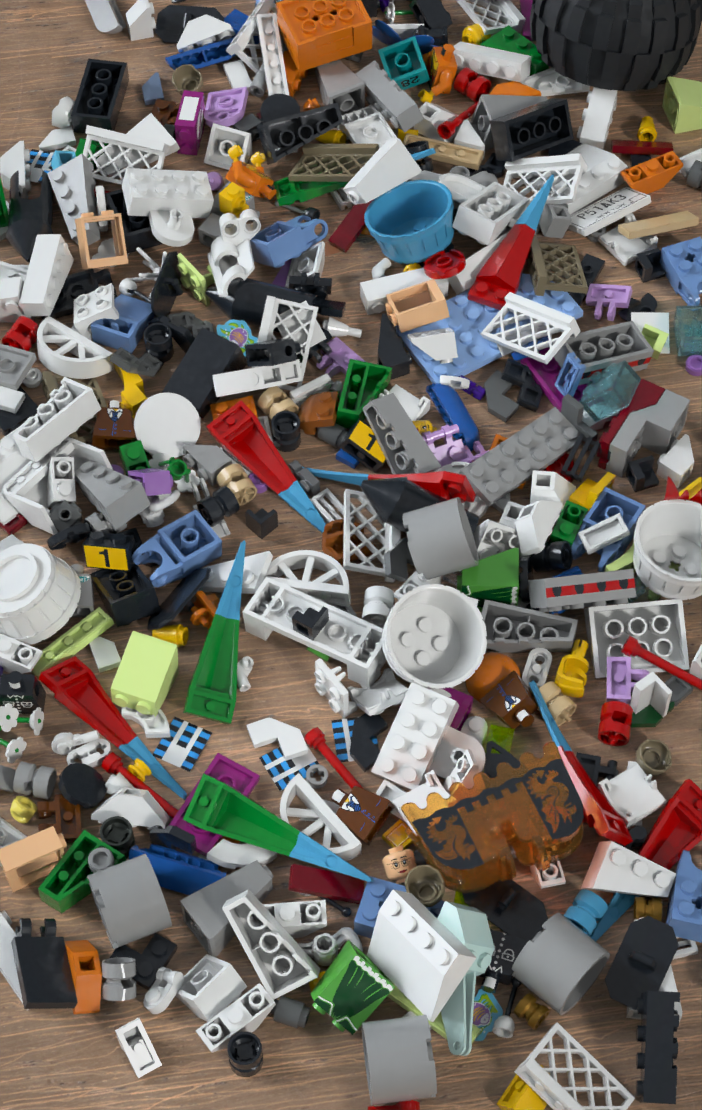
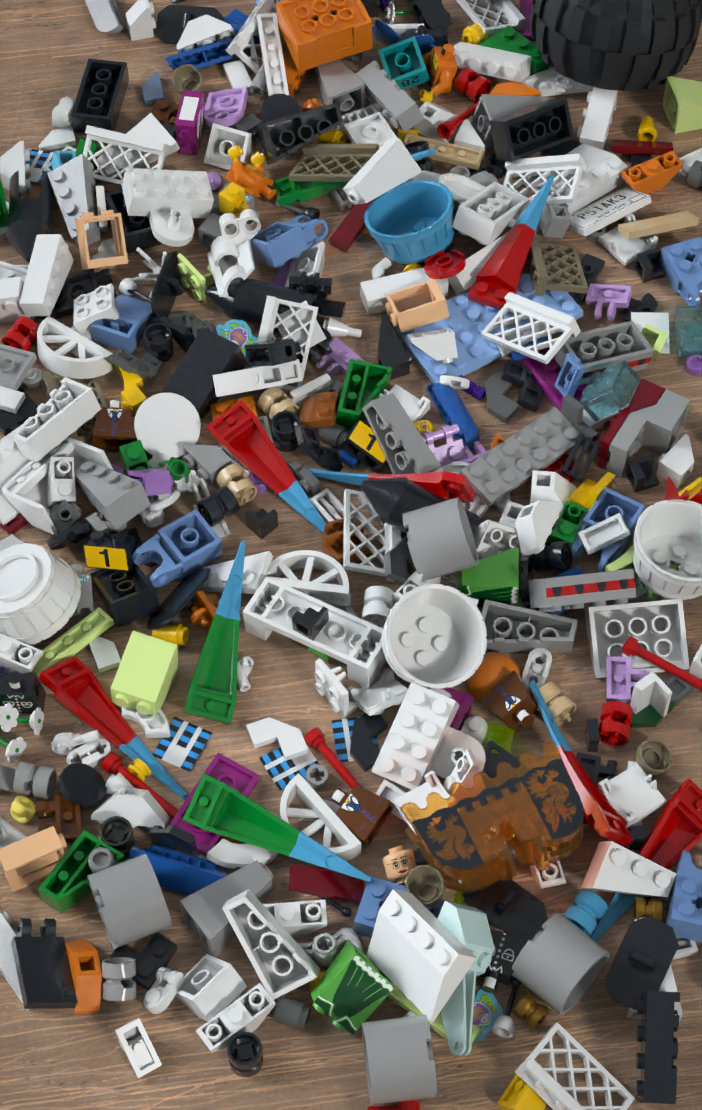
yellow tile [382,819,417,850] -> none
yellow piece [554,639,589,698] -> none
none -> black tile [294,423,343,472]
none -> black tile [586,719,600,752]

